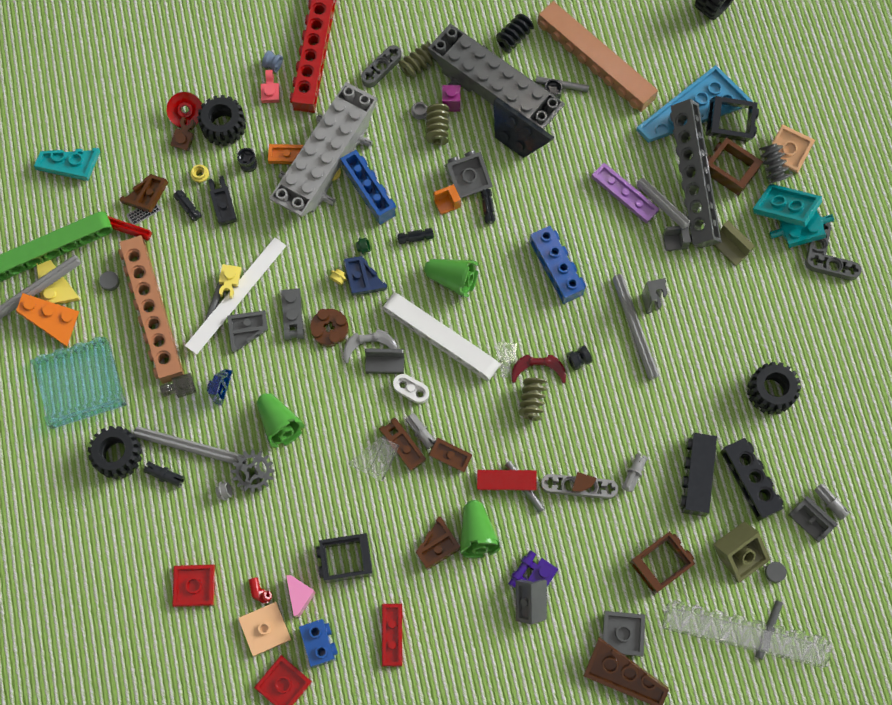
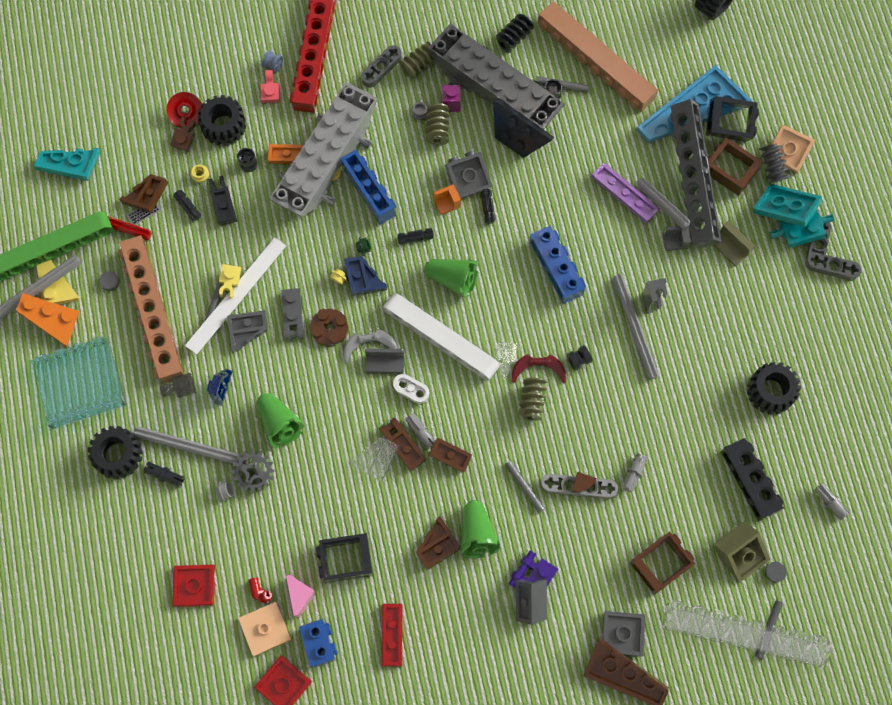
red tile [477,470,537,491] -> none
black brick [679,433,717,517] -> none
dark grey hinge [788,496,838,543] -> none

